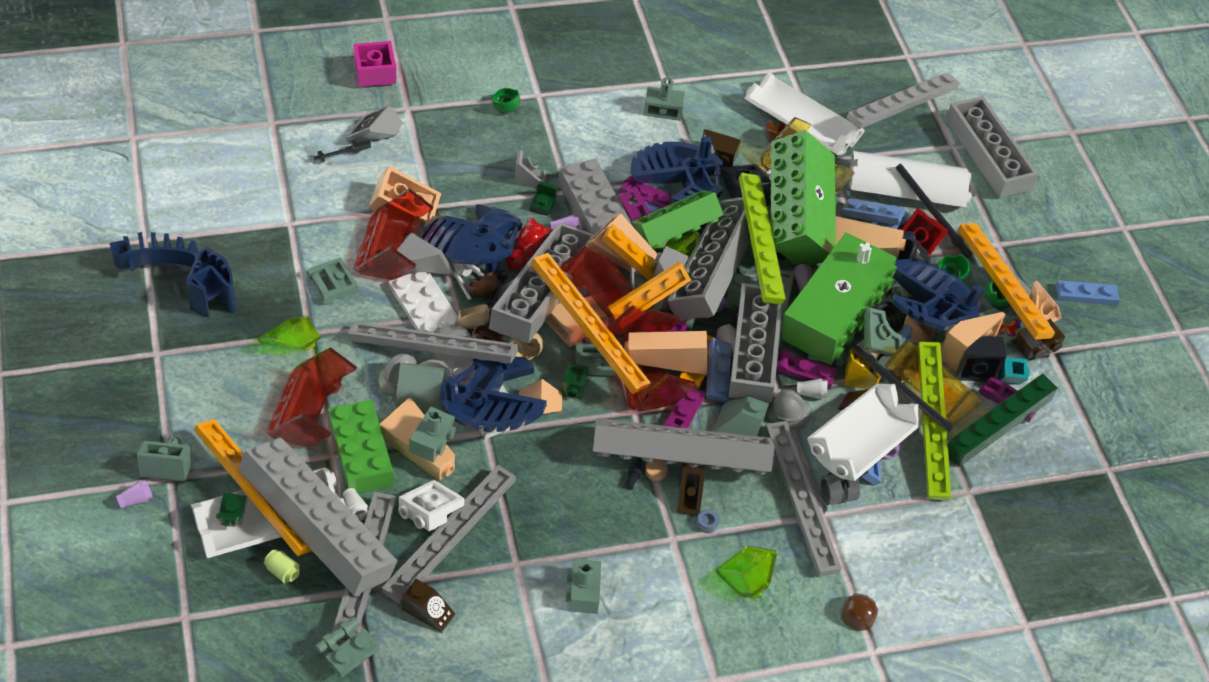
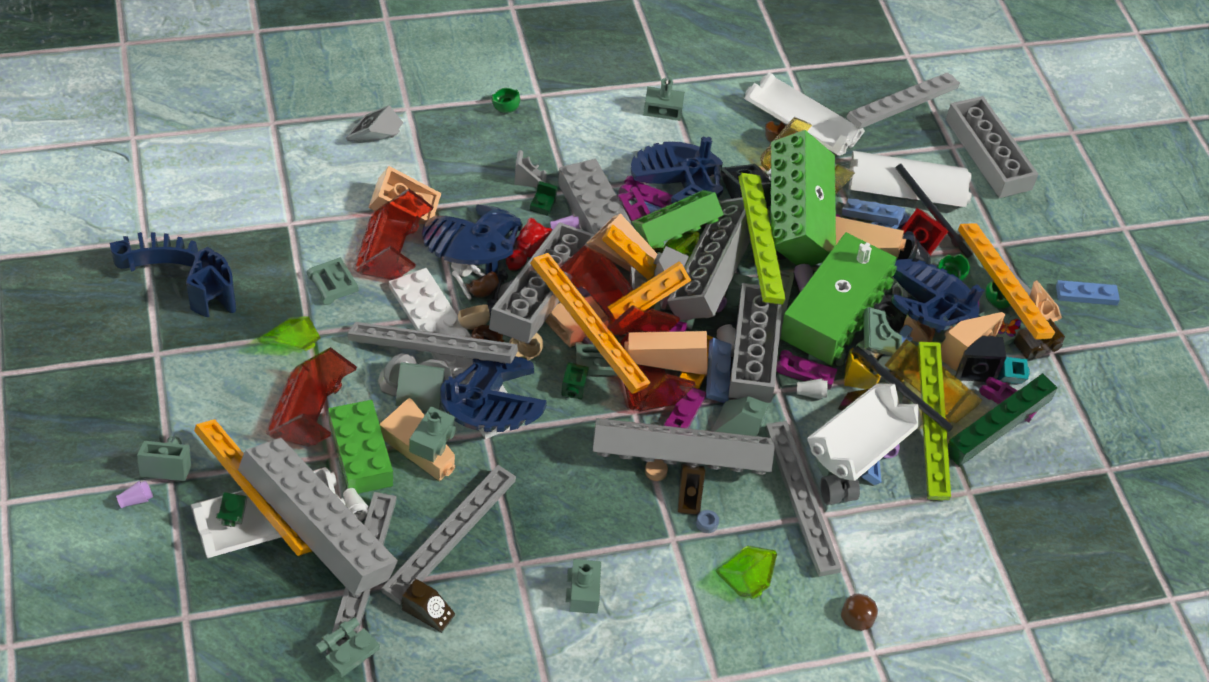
yellowish green brick [264,549,300,583] -> none
black piece [313,140,371,163] -> none
dark pink brick [353,41,396,87] -> none
light grey slope [396,233,454,275] -> none
white plate [399,480,464,531] -> none
light nougat slope [519,379,562,414] -> none
black piece [625,457,643,490] -> none
dark brown slope [702,129,741,167] -> none
light grey piece [766,389,811,430] -> none

